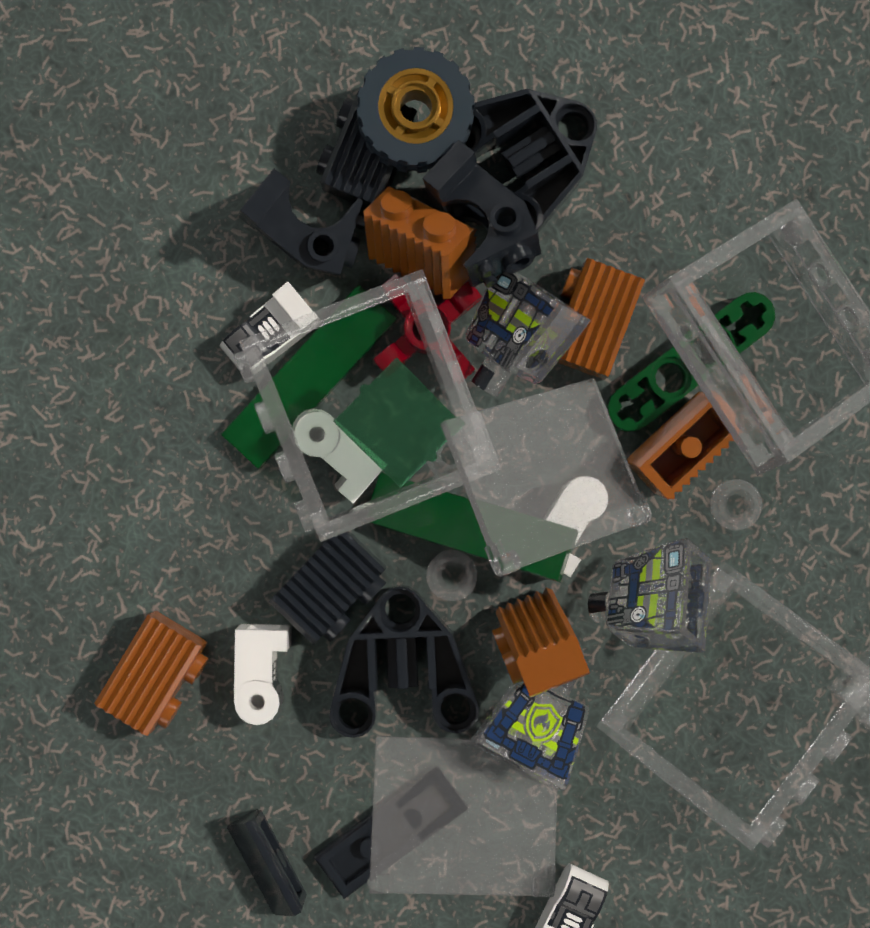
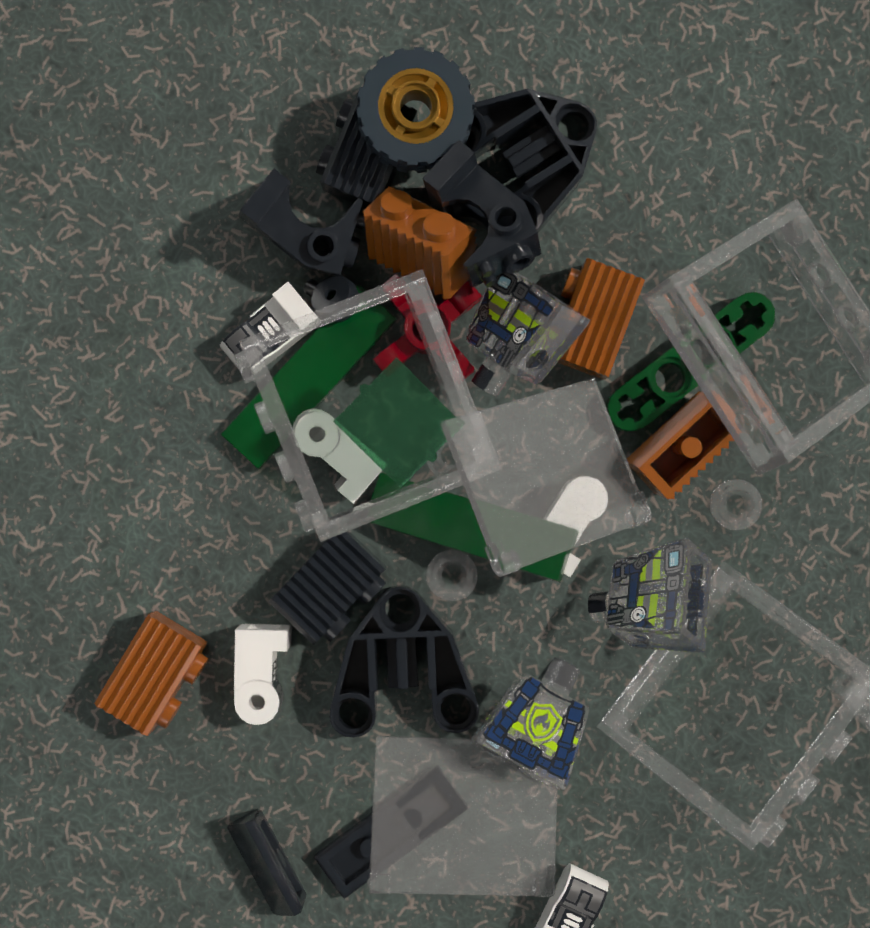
dark orange brick [492,587,590,698] -> none
none -> black piece [304,275,360,324]

